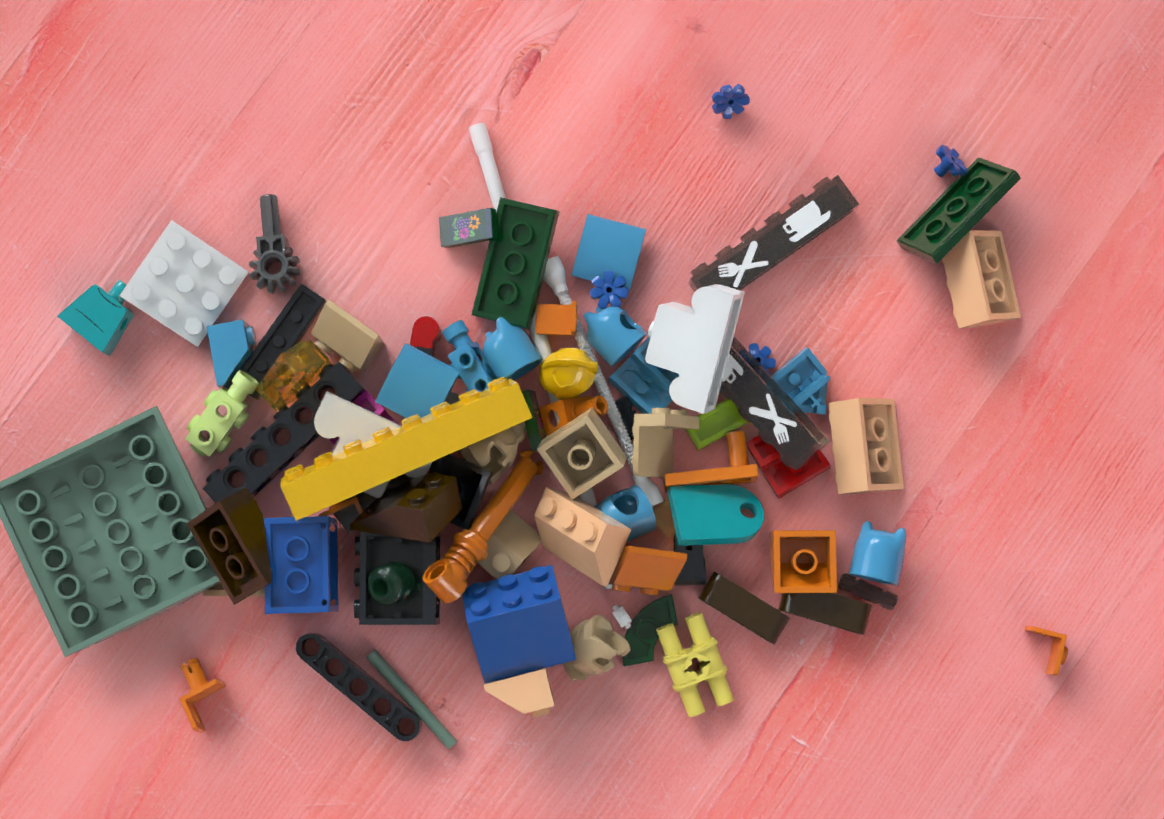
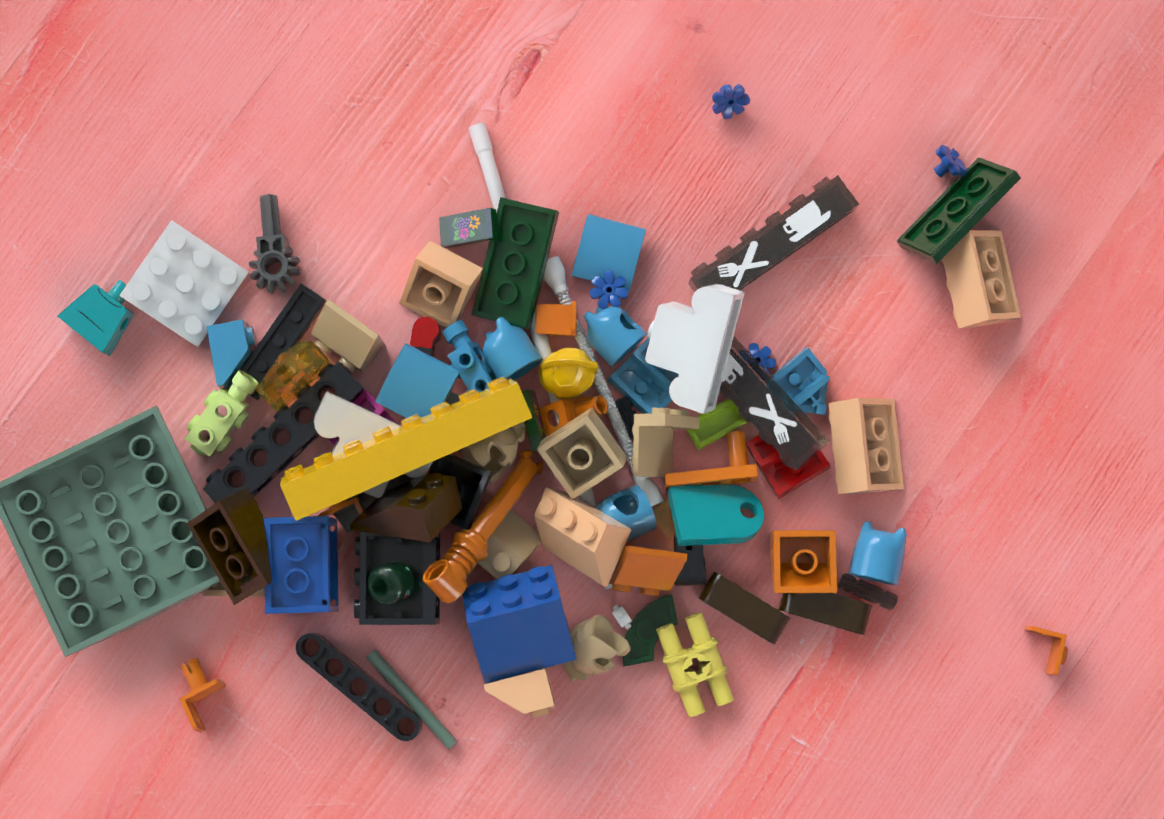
none -> light nougat slope [399,241,483,328]

